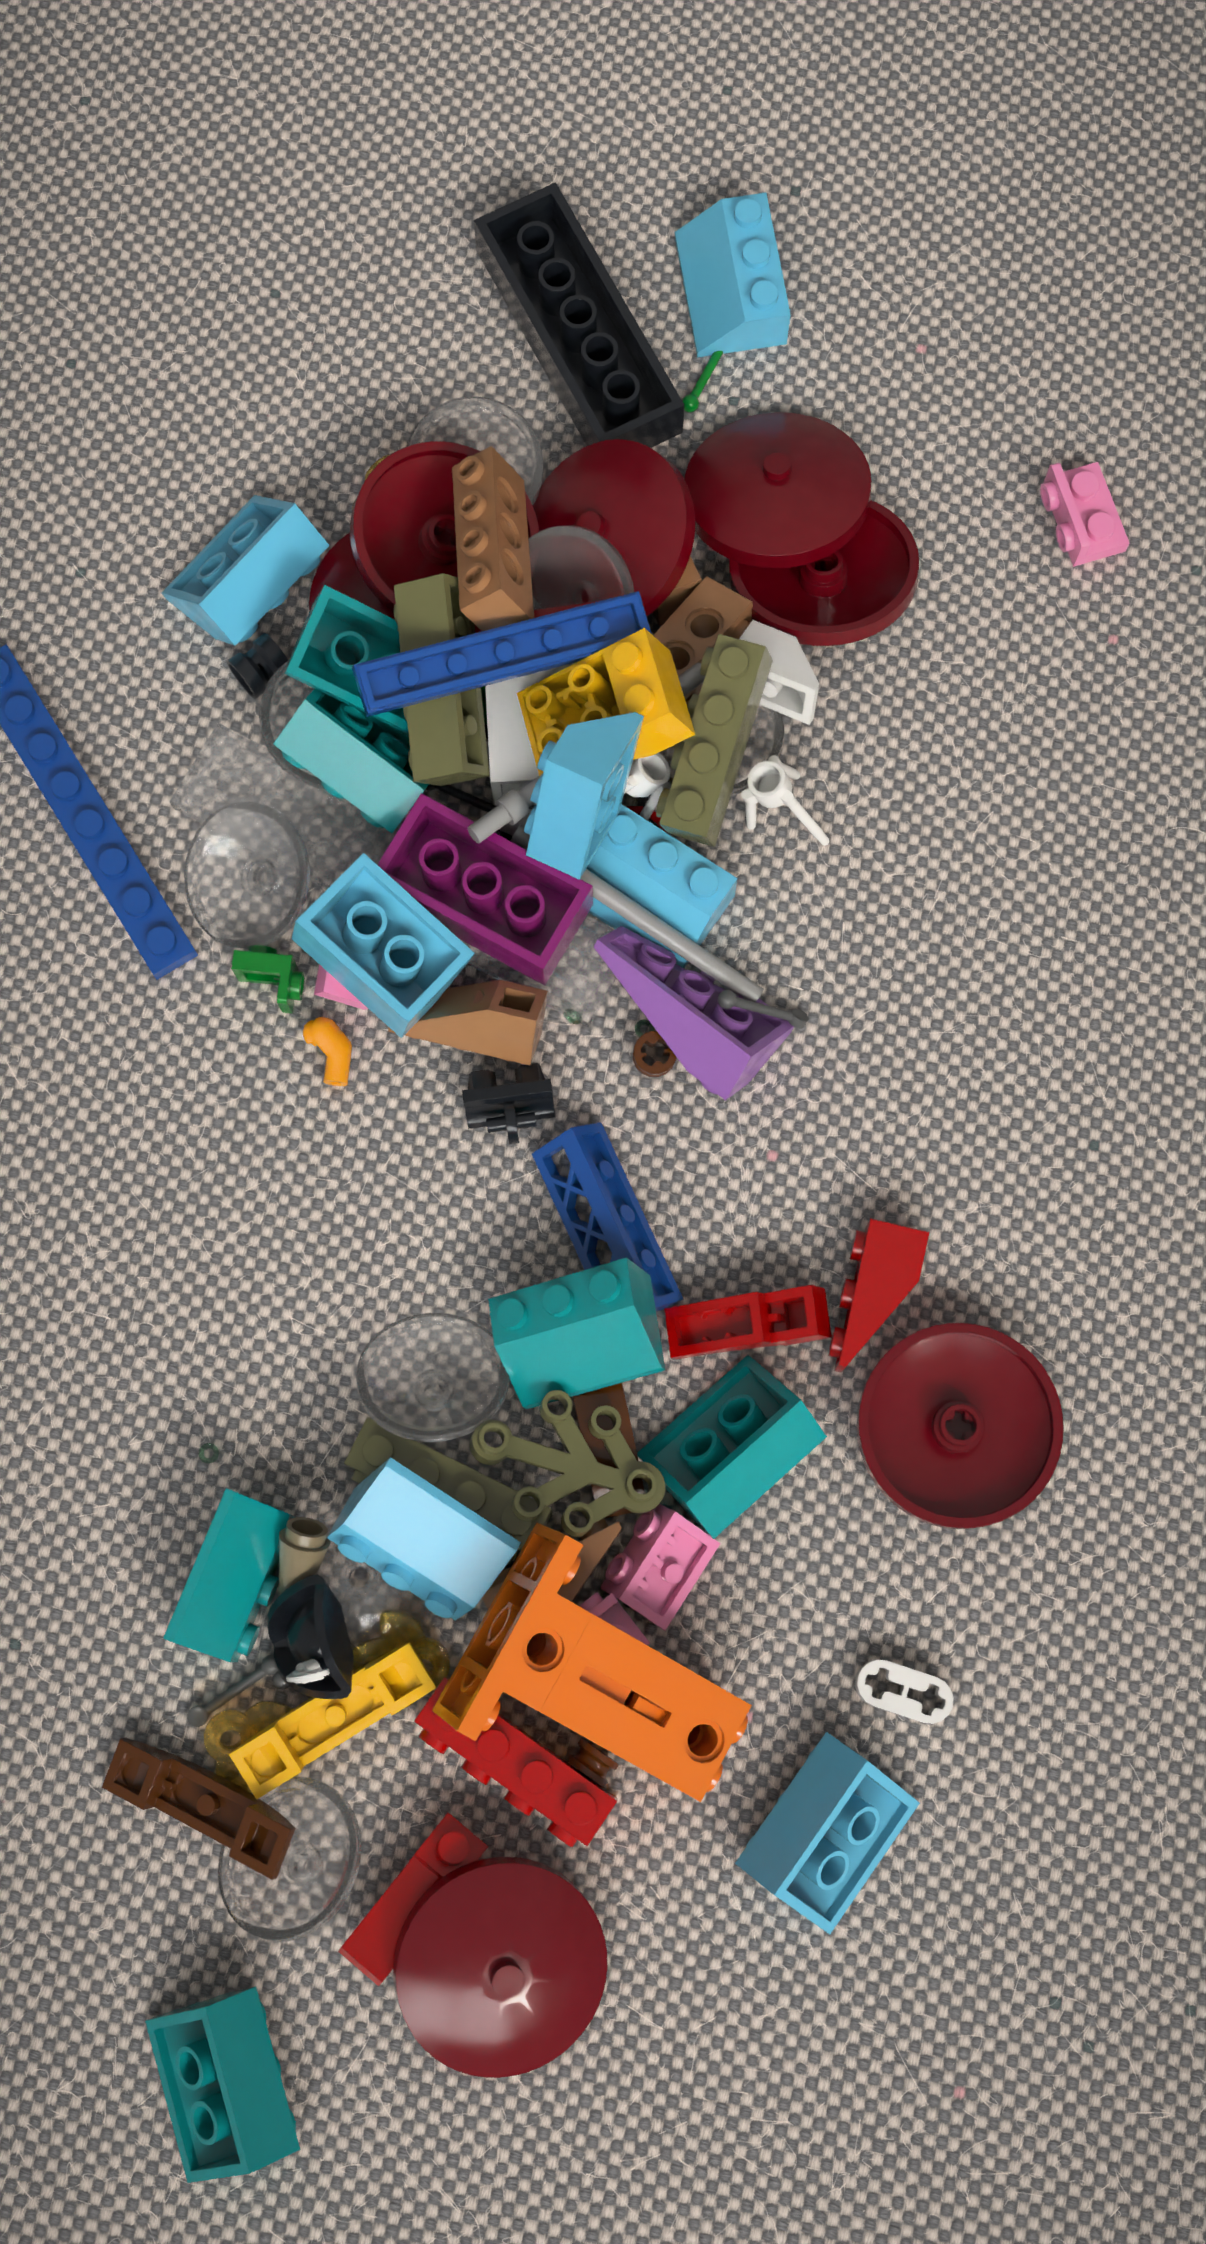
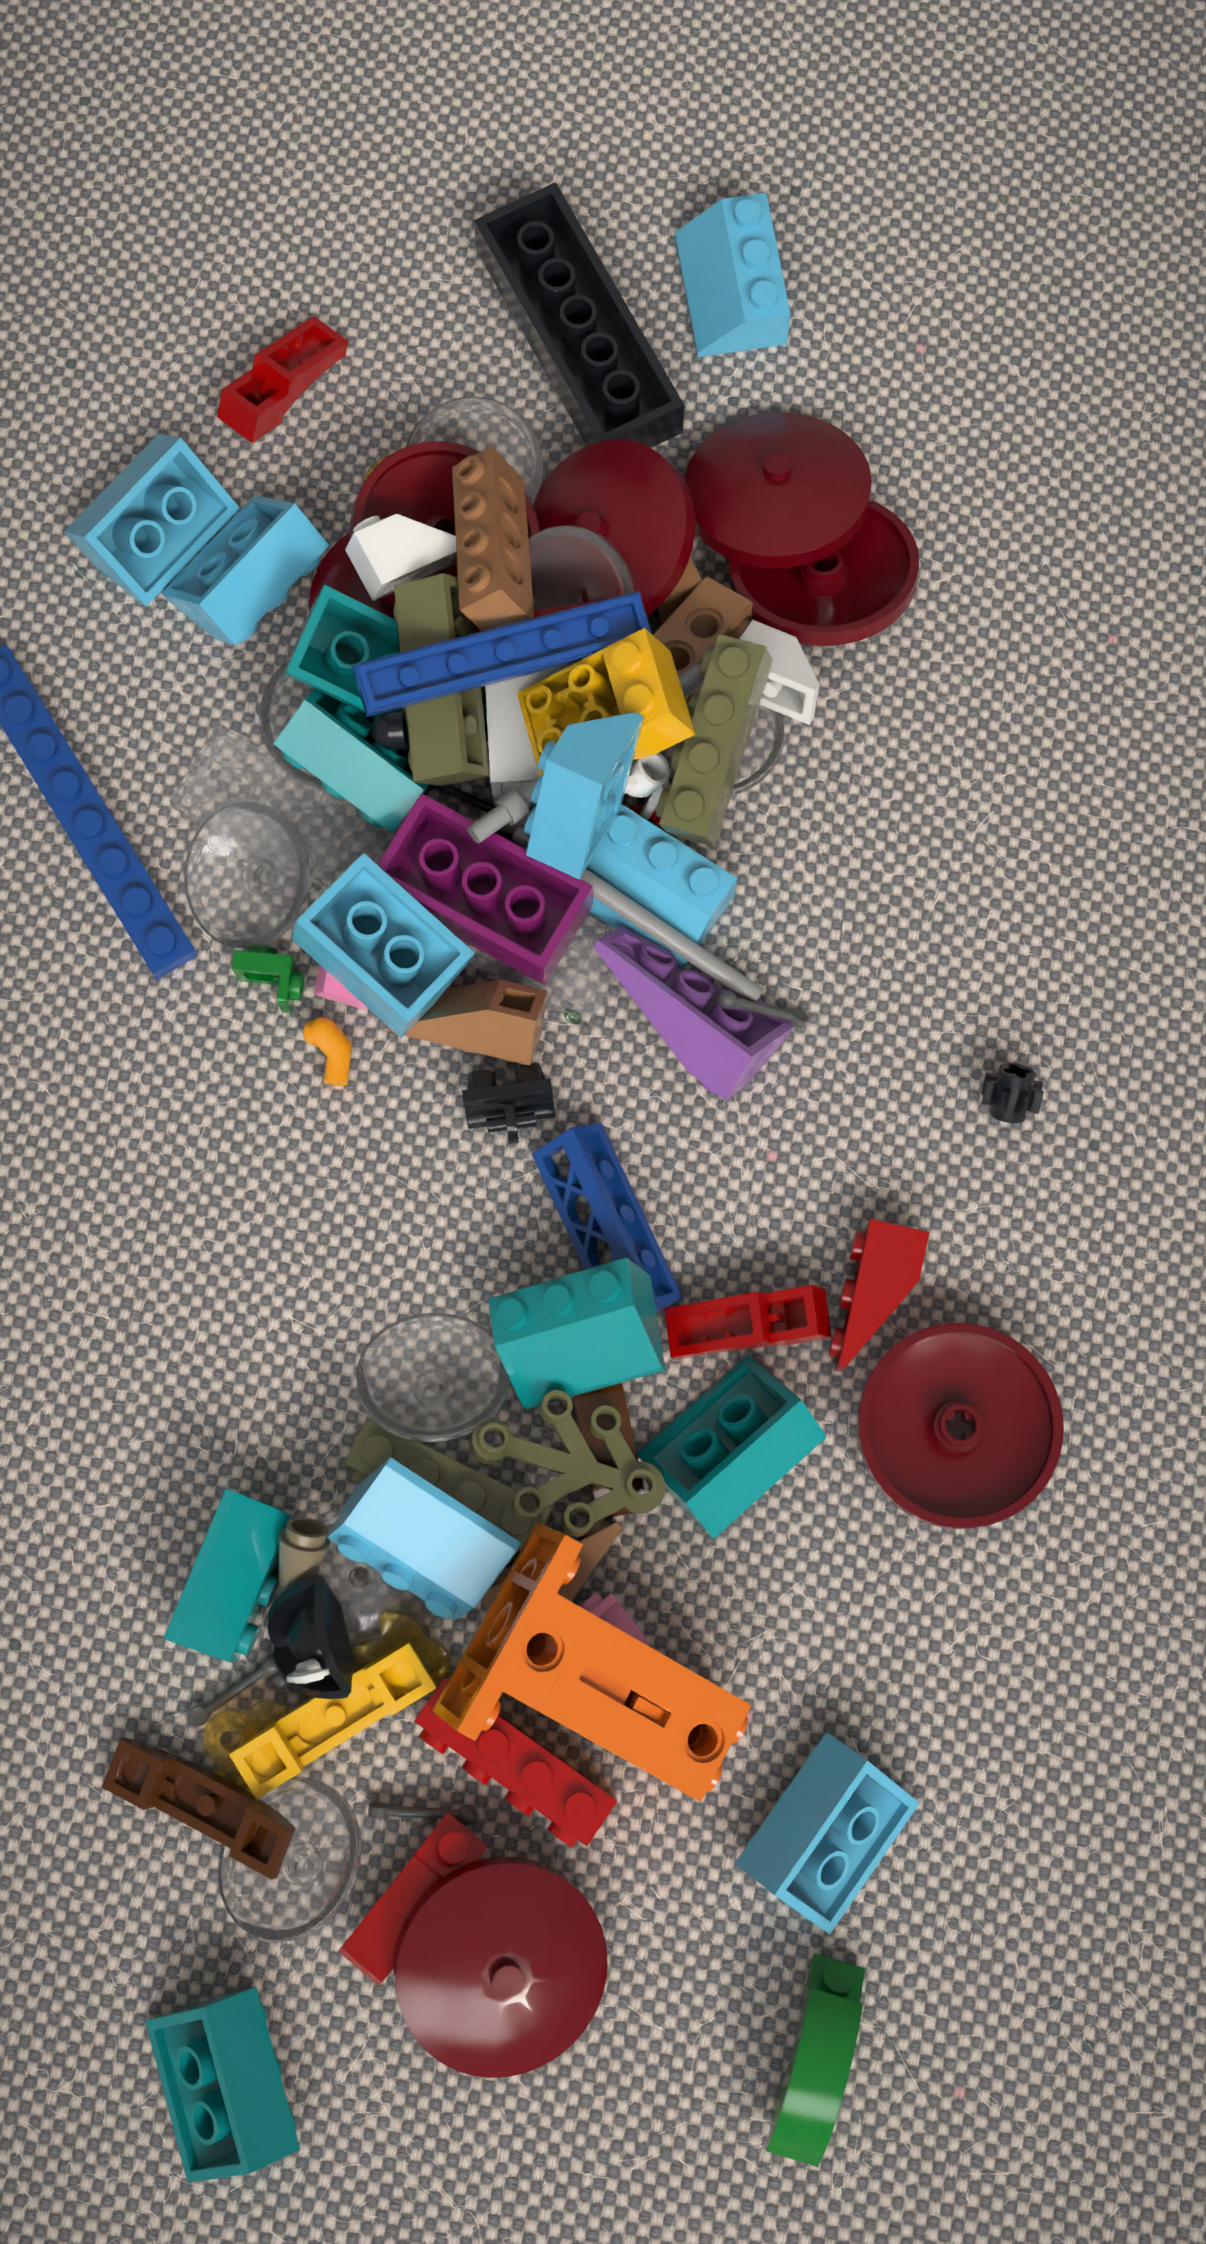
clear green piece [198,1443,219,1464] -> none
black wheel [226,633,289,699] -> none
reddish brown bush [567,1738,619,1787] -> none
bright pink bracket [601,1504,721,1631] -> none
reddish brown bush [633,1031,677,1077] -> none
clear green piece [635,1020,654,1038] -> none
green hinge [682,351,723,413] -> none
white plant [741,755,829,846] -> none
white beam [855,1659,954,1724] -> none
bright pink bracket [1040,462,1130,567] -> none
none -> medium azure slope [64,434,240,606]
none -> red slope [217,316,349,443]
none -> white slope [345,514,457,601]
none -> dark grey hinge [368,1803,478,1826]
none -> black hinge [371,709,408,750]
none -> green arch [766,1953,865,2167]
none -> black gear [981,1063,1044,1123]

